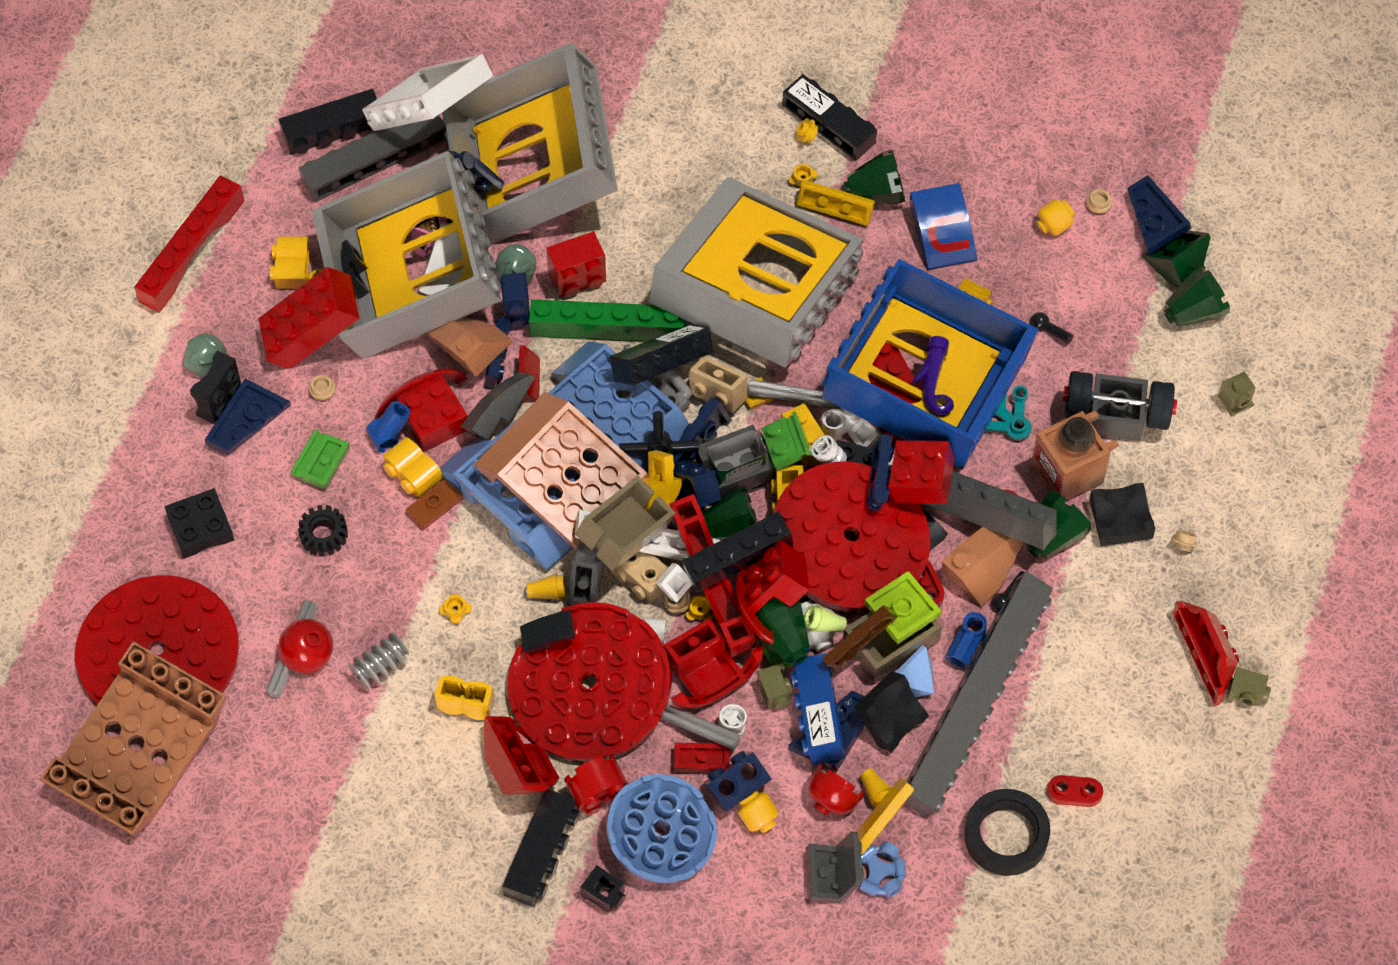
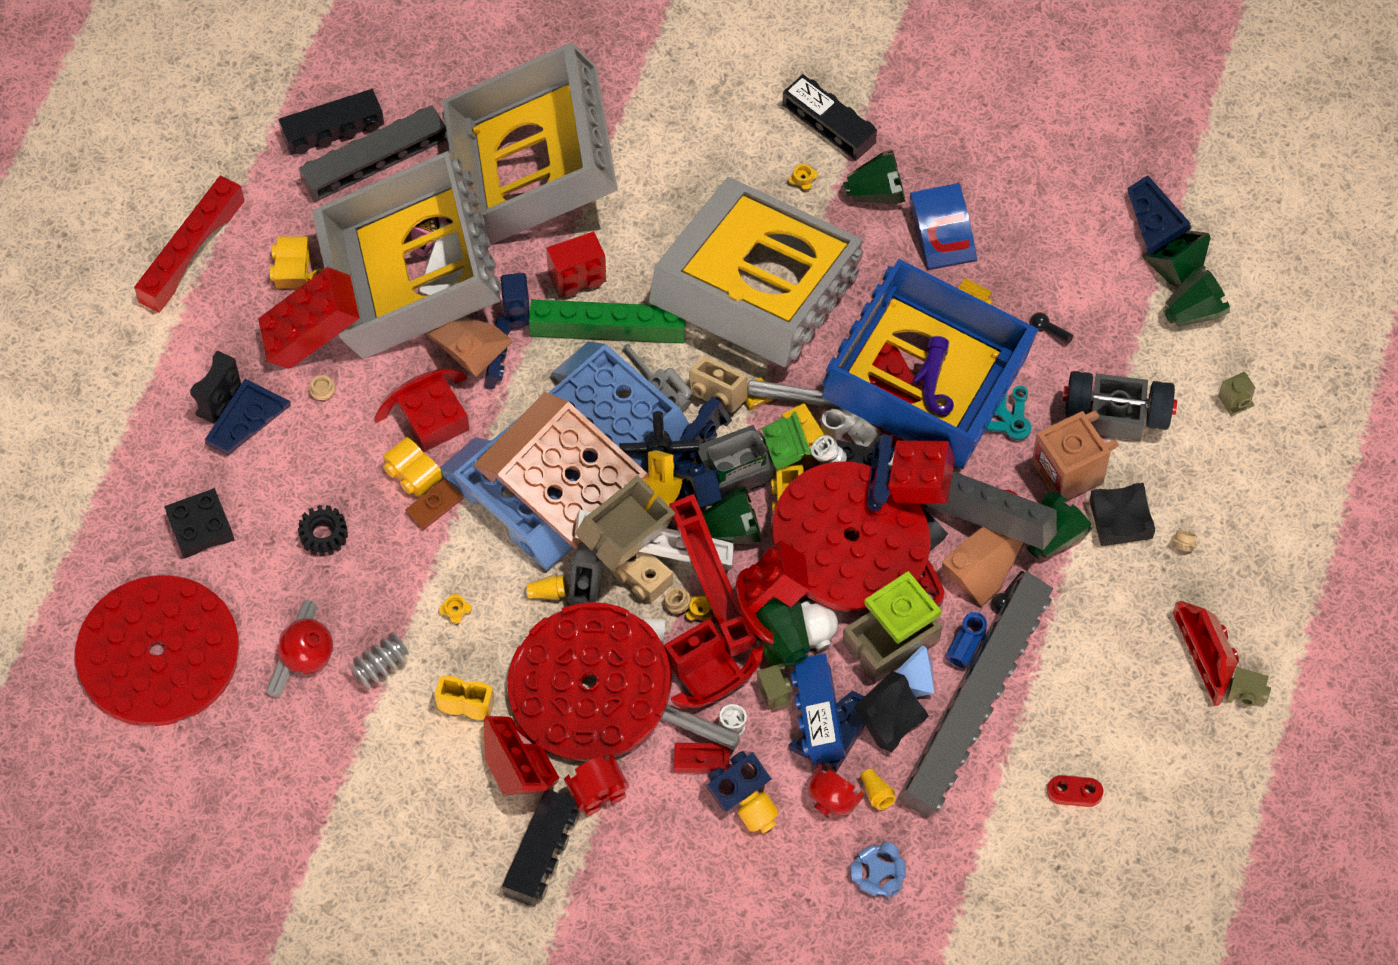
nougat slope [40,641,227,836] -> none
sand green hair [184,333,227,377] -> none
bright green plate [291,429,350,490] -> none
black slope [341,239,369,298] -> none
white window [362,54,493,131] -> none
blue piece [366,401,411,453] -> none
dark blue hinge [449,151,504,193] -> none
dark grey slope [461,372,535,440] -> none
sand green hair [494,244,536,285] -> none
red slope [519,345,540,403] -> none
black slope [520,610,576,654] -> none
black brick [580,865,626,913] -> none
medium blue brick [606,774,717,883] -> none
black brick [610,324,714,385] -> none
white plate [656,563,692,602] -> none
black brick [682,511,793,593] -> none
yellow plate [795,118,818,143] -> none
yellow tile [796,180,875,227] -> none
yellowish green cone [804,605,847,633] -> none
dark grey bracket [806,831,864,903] -> none
reddish brown tile [822,605,898,669] -> none
yellow tile [856,776,914,854] -> none
black tyre [964,789,1050,876] -> none
yellow head [1036,199,1075,236] -> none
clear smoke cone [1059,417,1095,452] -> none
tan plate [1087,189,1112,214] -> none

